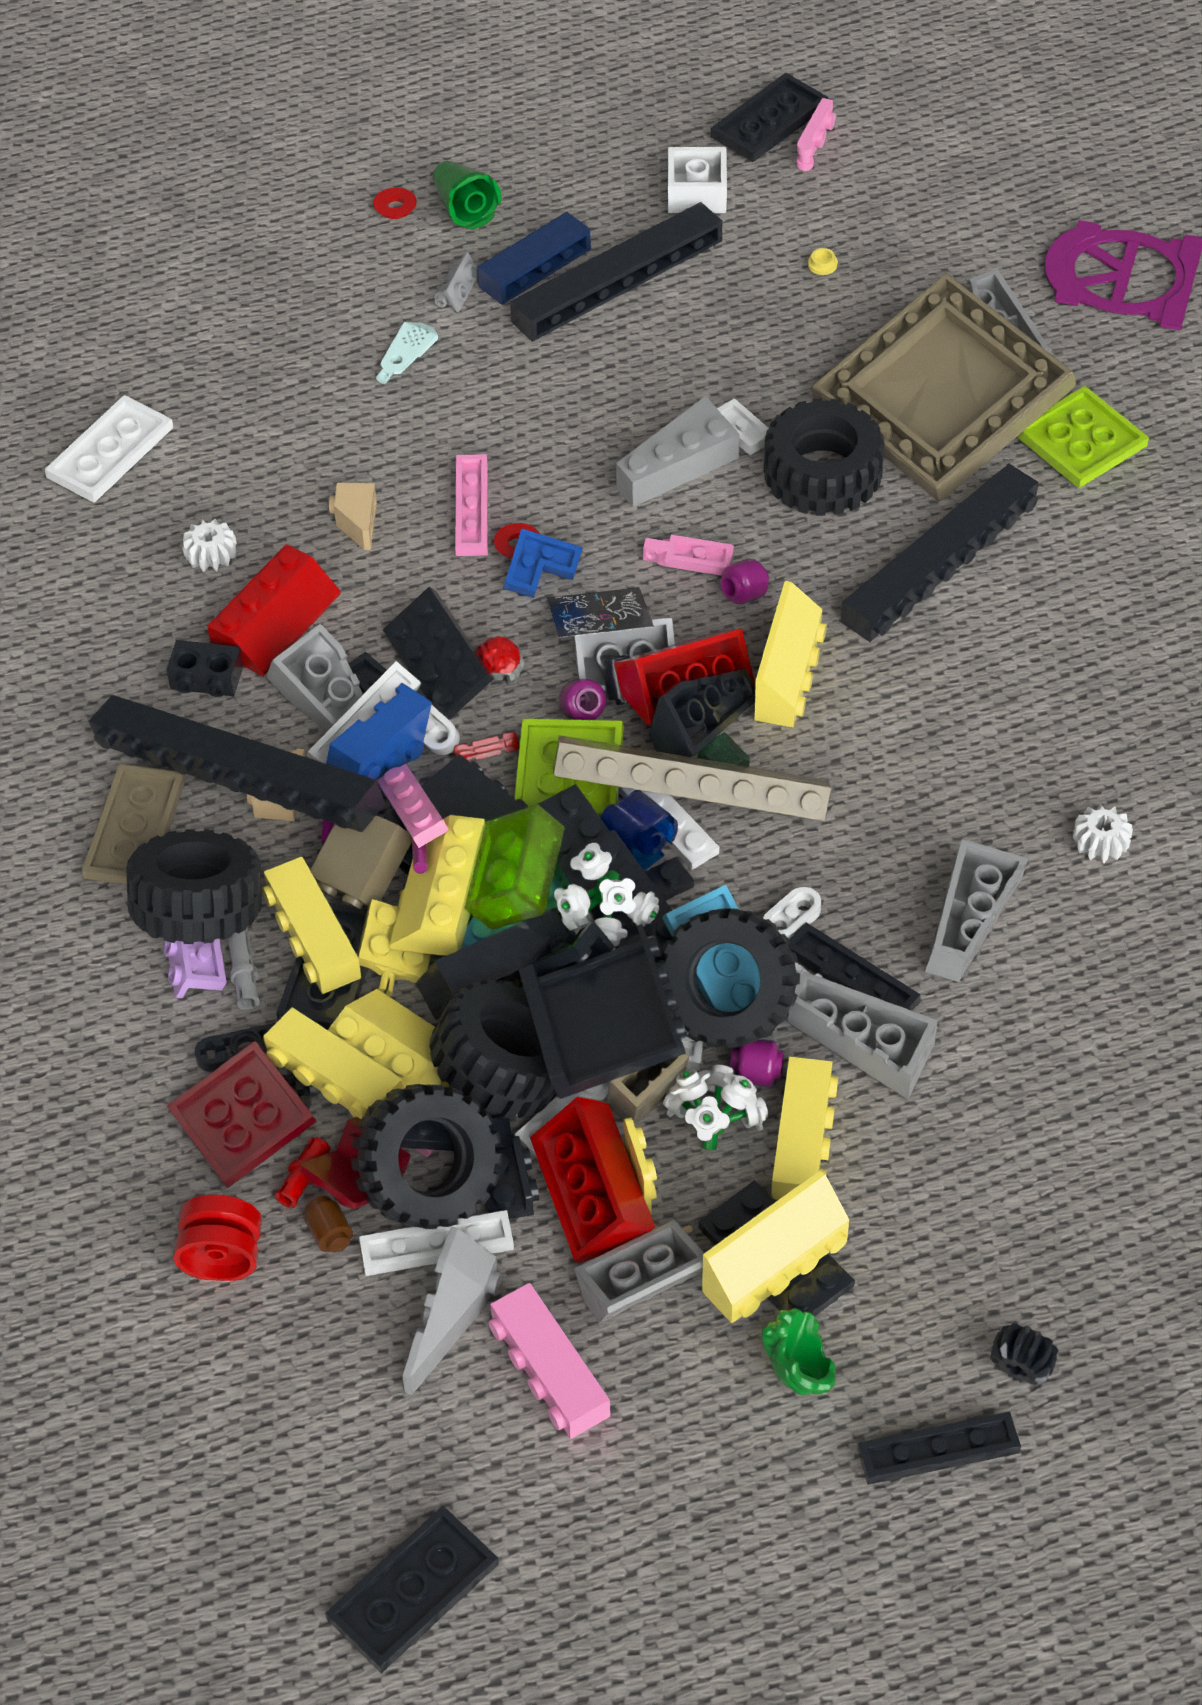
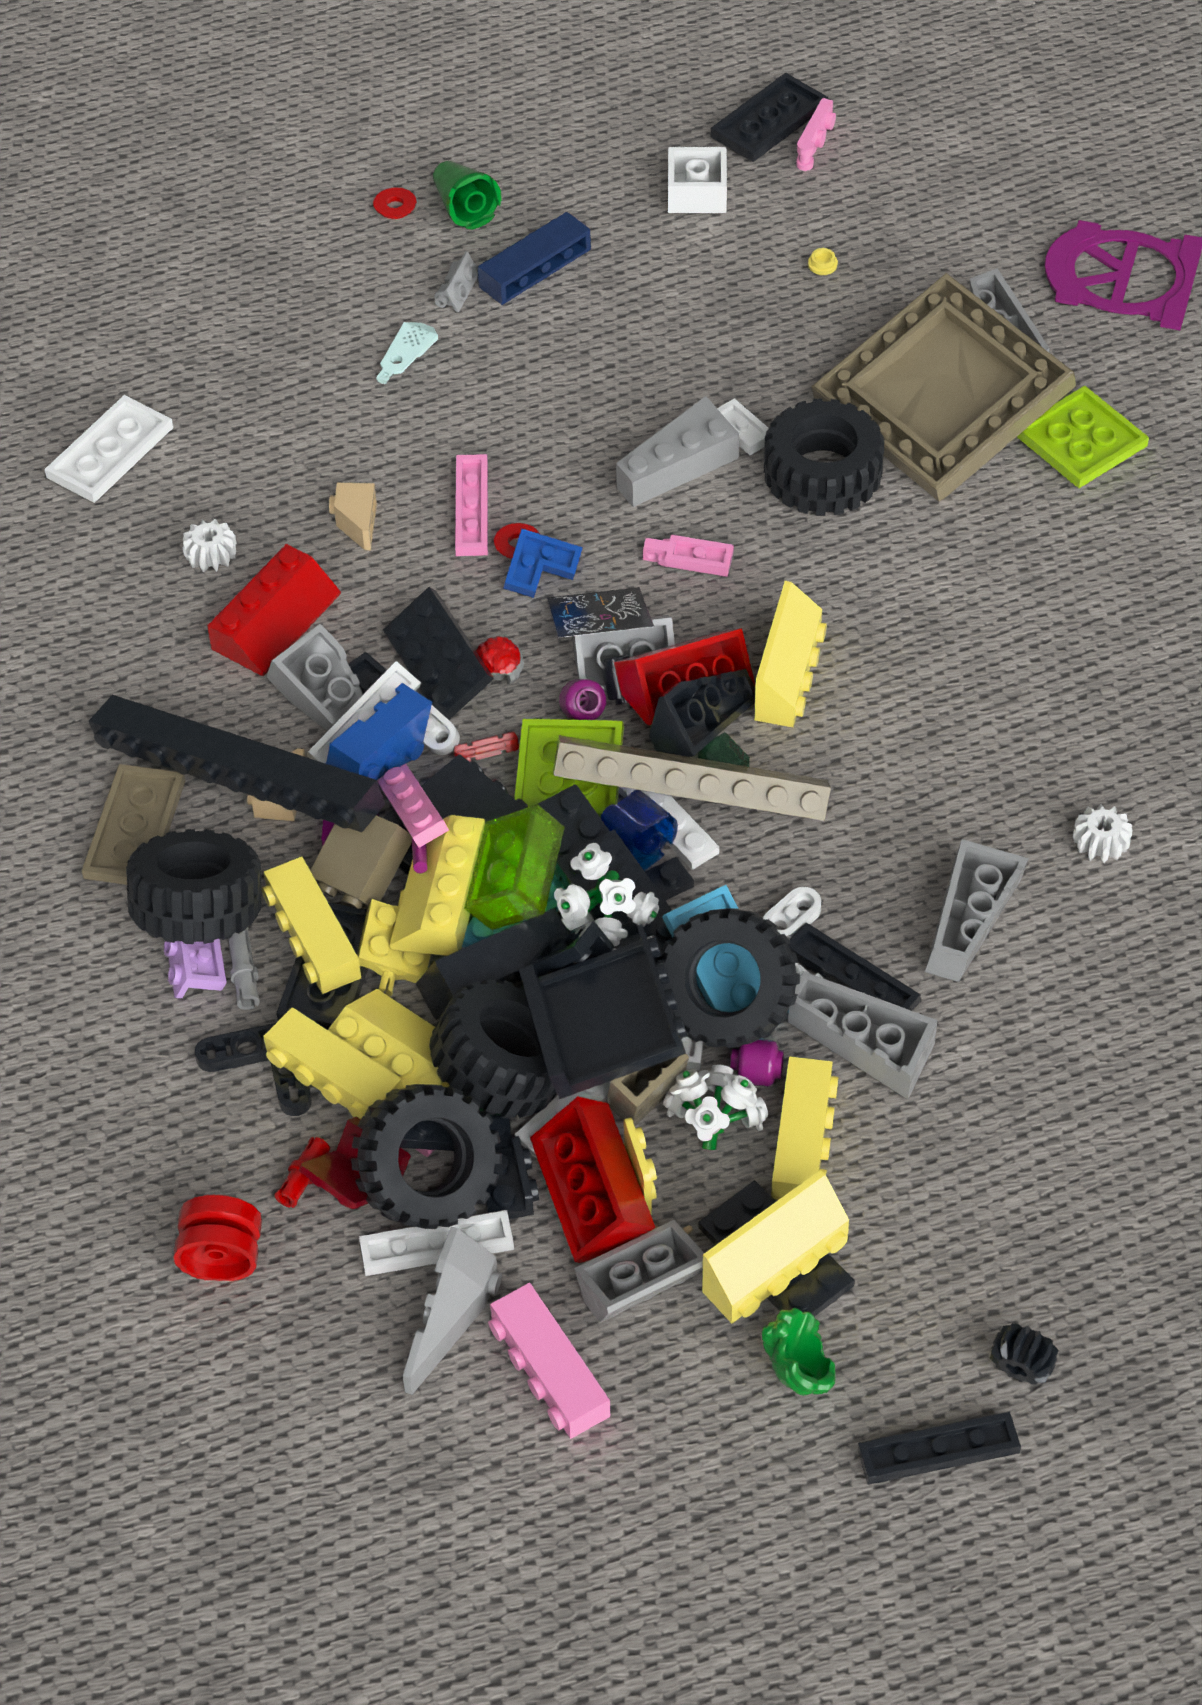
black brick [166,640,243,697] -> none
dark red plate [167,1041,317,1188] -> none
reddish brown brick [305,1196,353,1253] -> none
black plate [325,1506,499,1674] -> none
black brick [510,202,723,342] -> none
magenta head [720,559,769,605] -> none
black brick [841,463,1038,642] -> none

